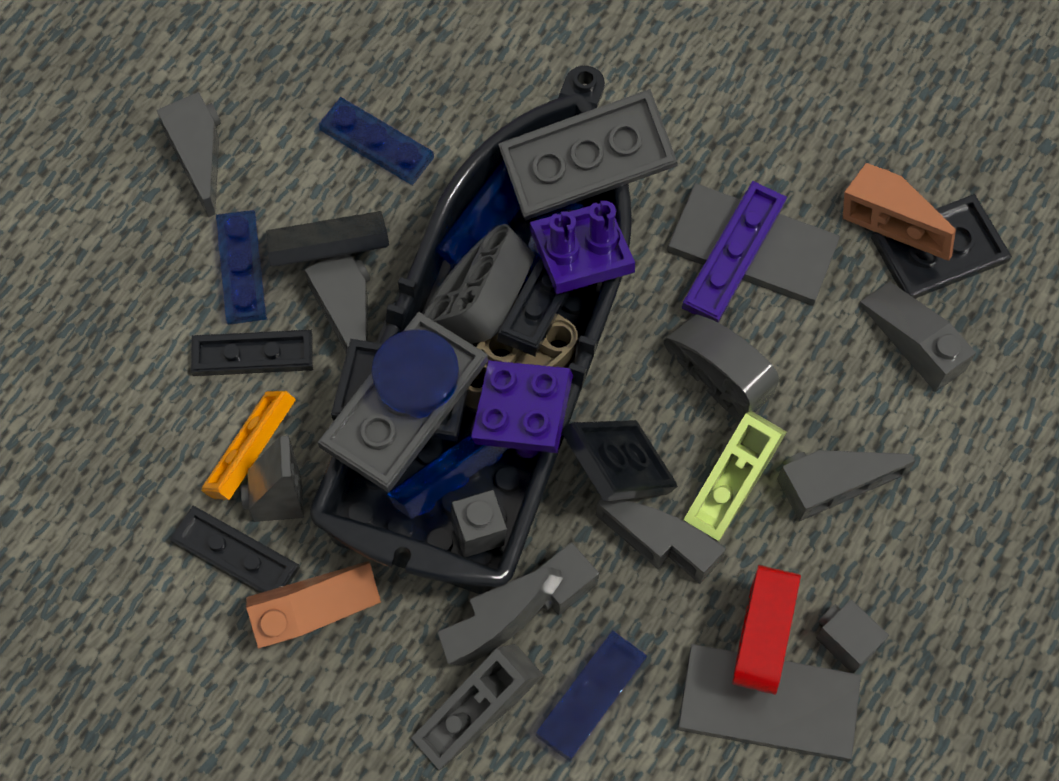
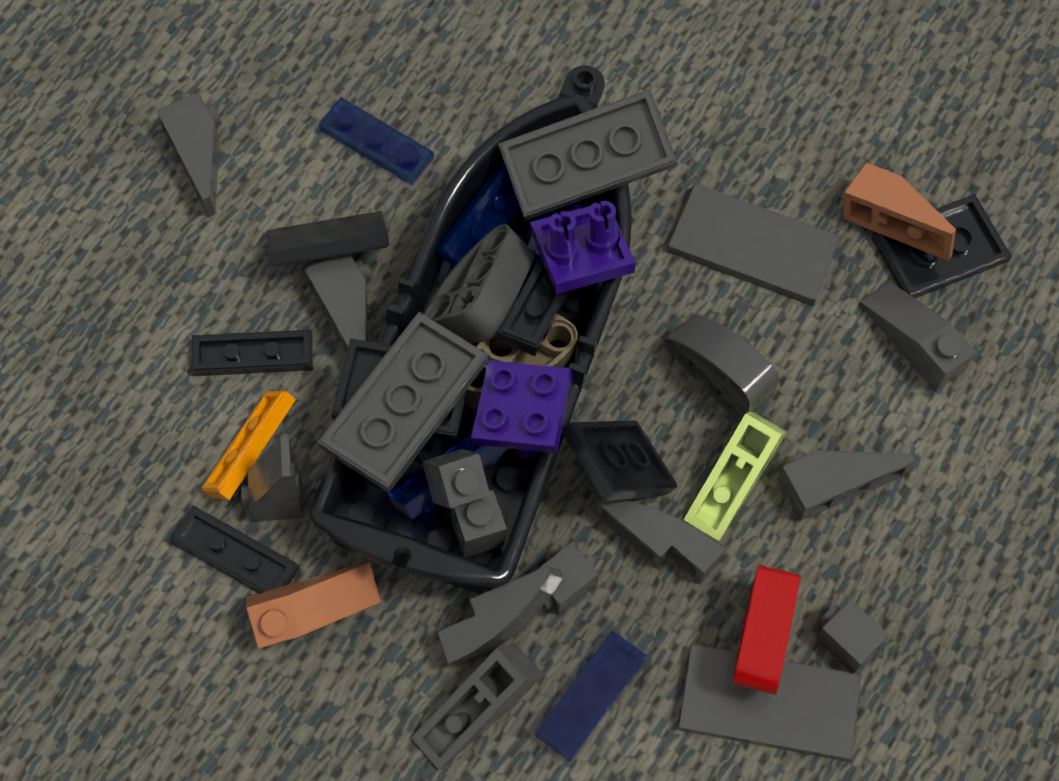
clear blue plate [216,210,267,325] -> none
clear blue tile [372,329,460,418] -> none
dark purple tile [682,181,787,323] -> none
none -> dark grey brick [422,449,490,509]

